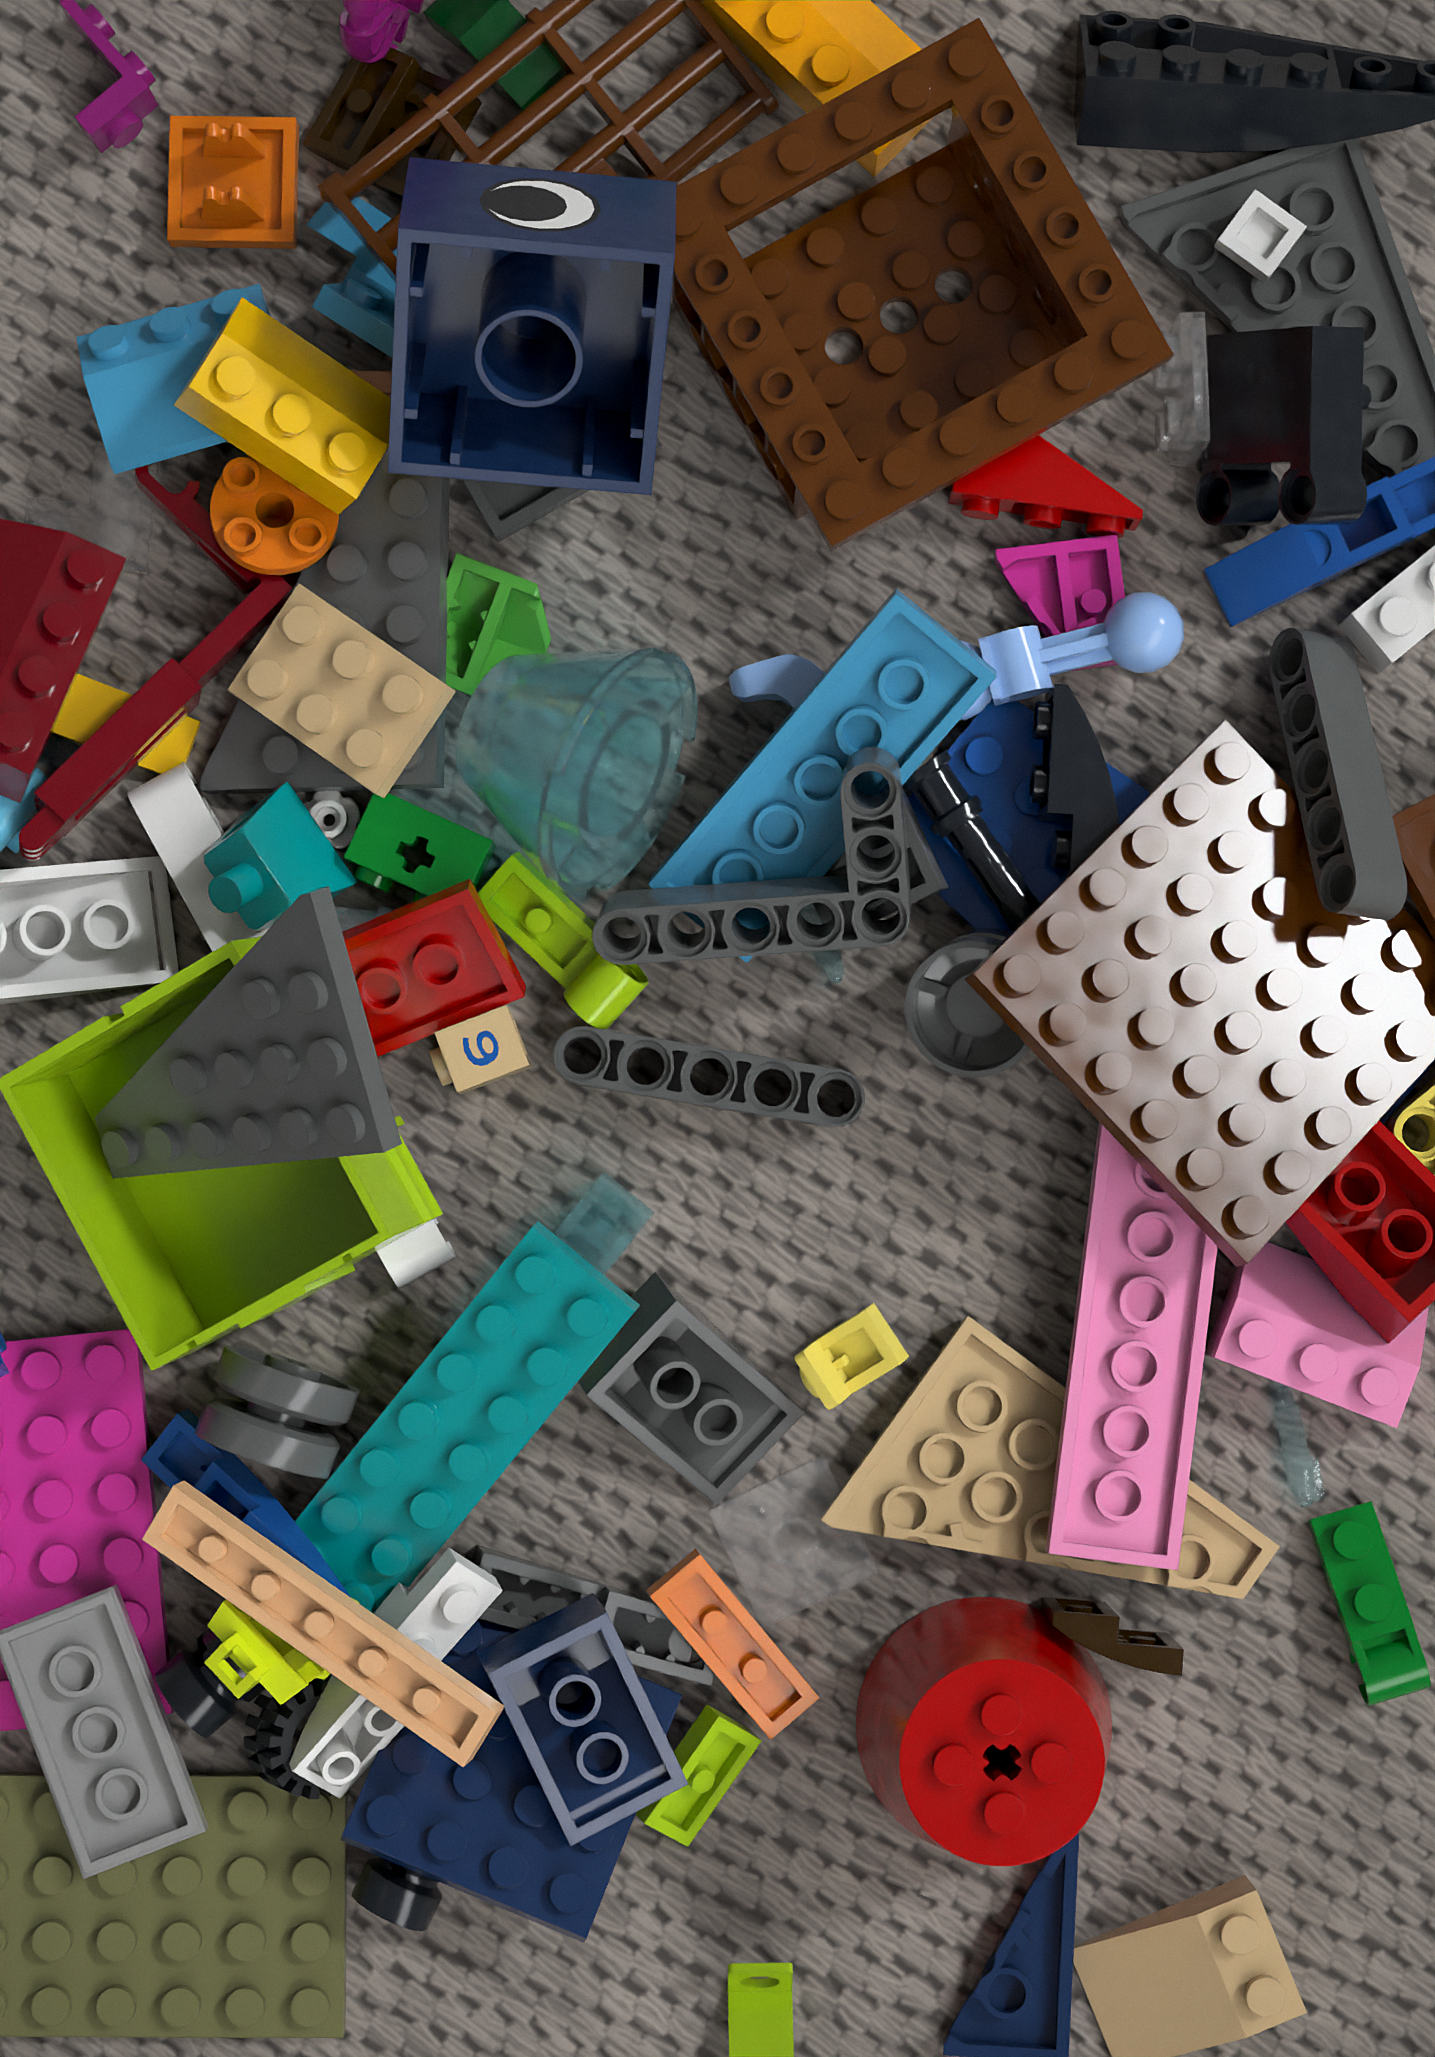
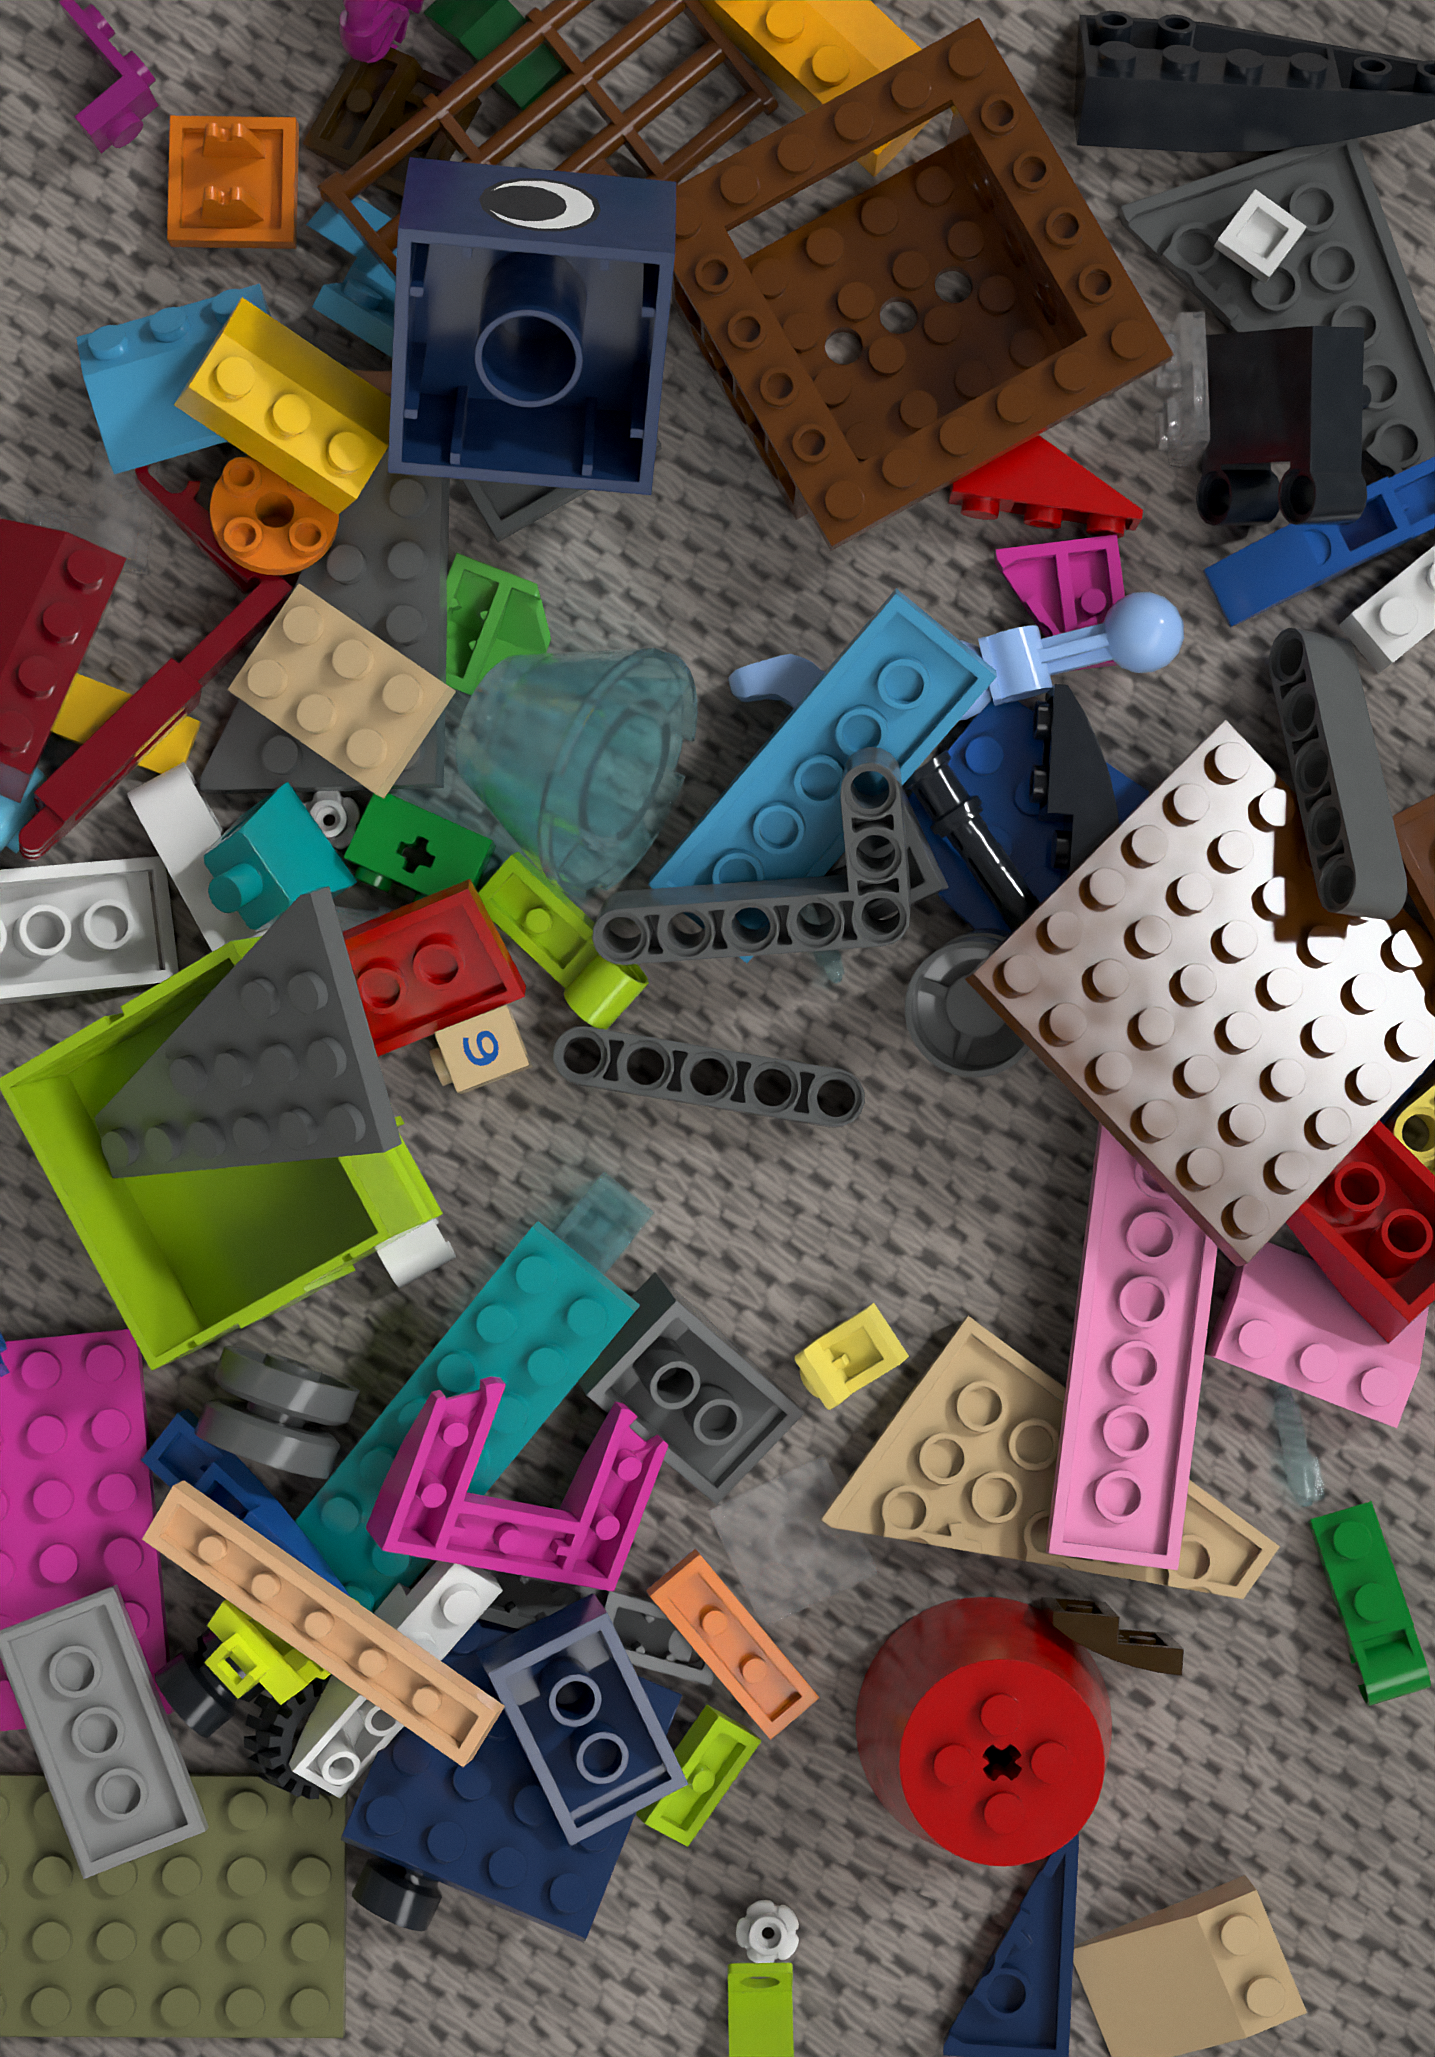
none -> dark pink wedge [366,1376,669,1592]
none -> white plate [736,1900,799,1963]

